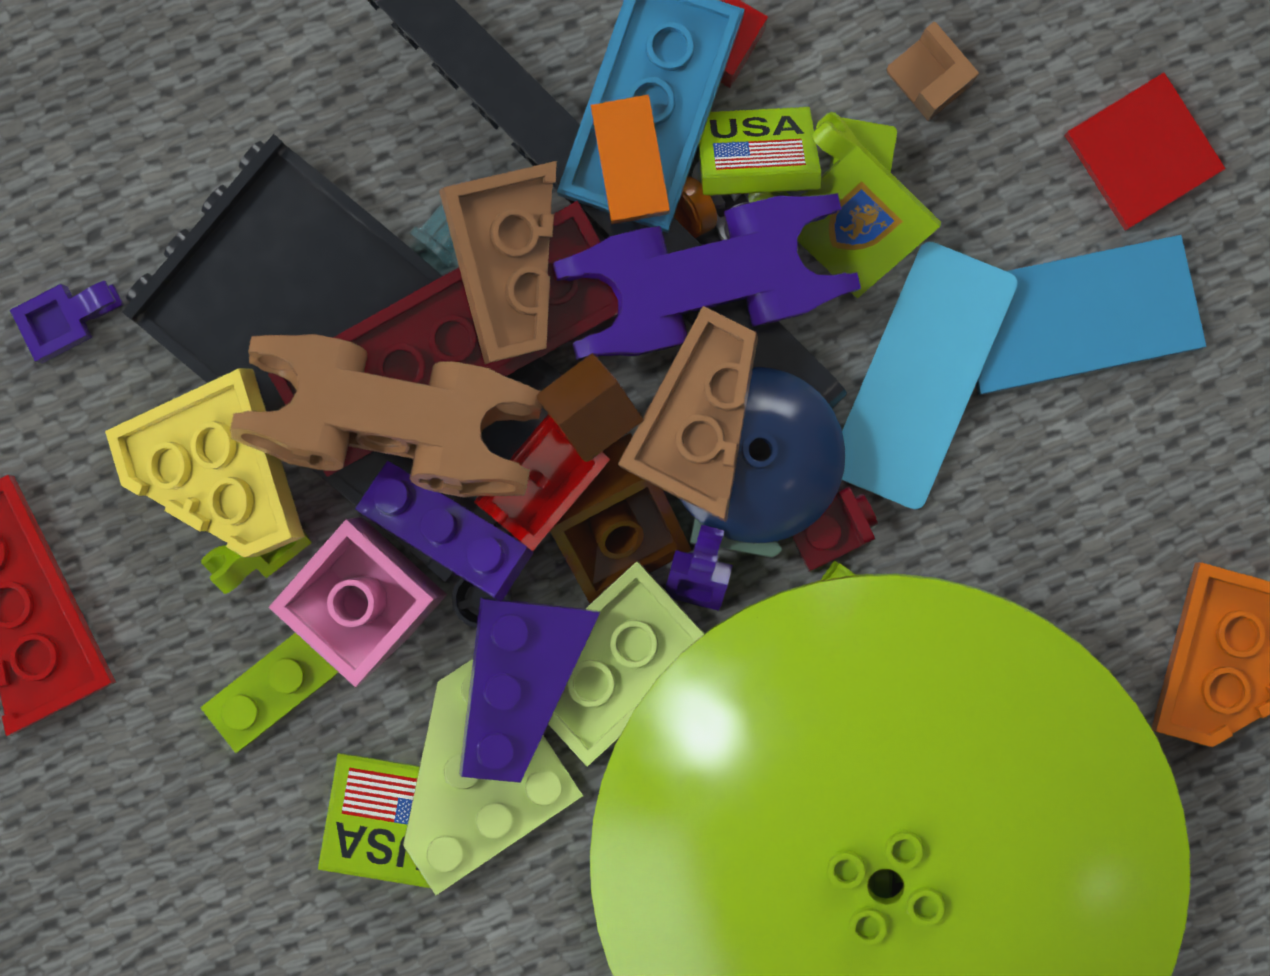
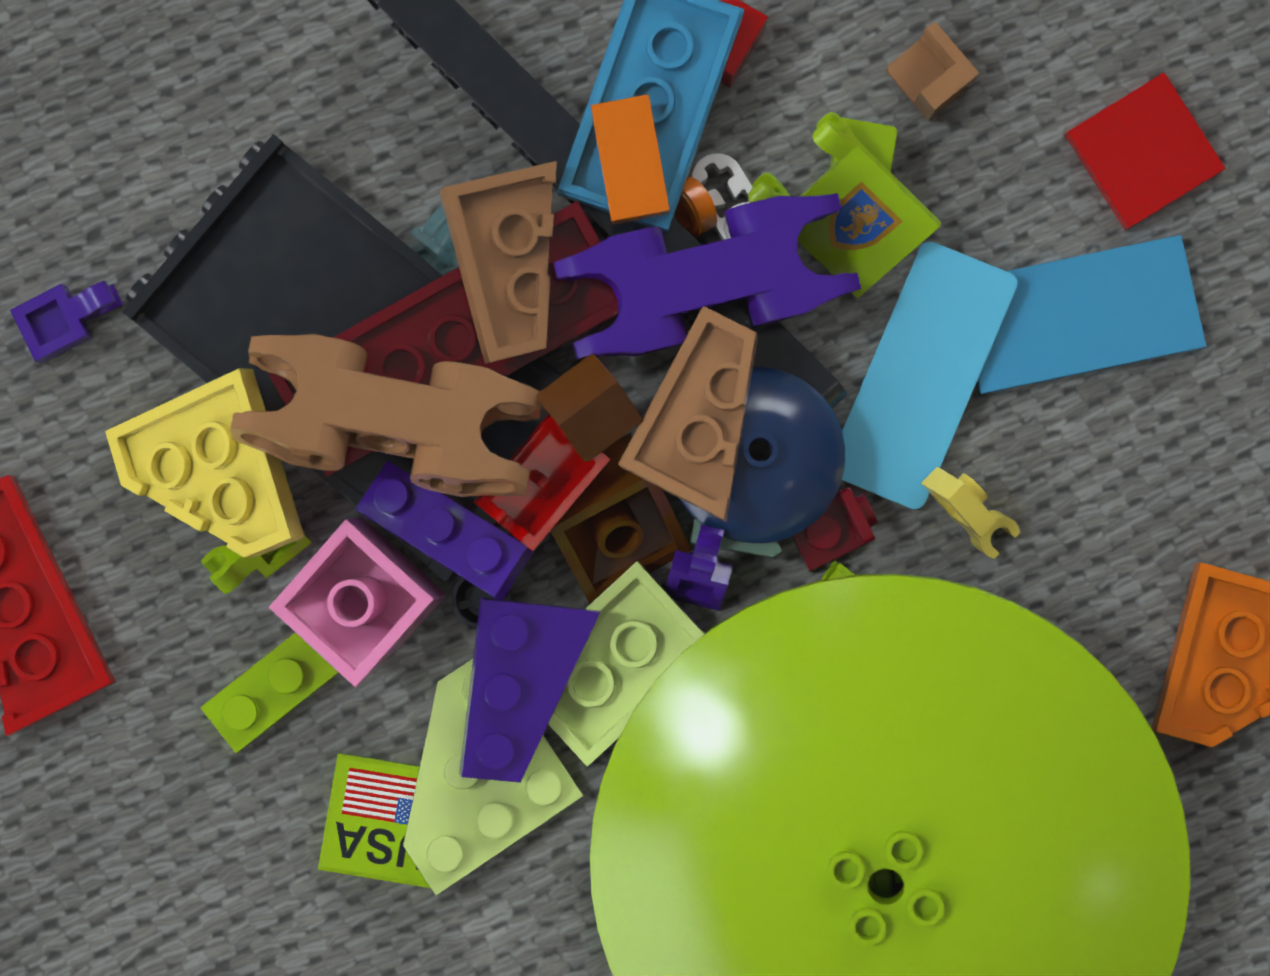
lime tile [698,107,821,196] -> none
none -> light yellow plate [921,467,1020,559]

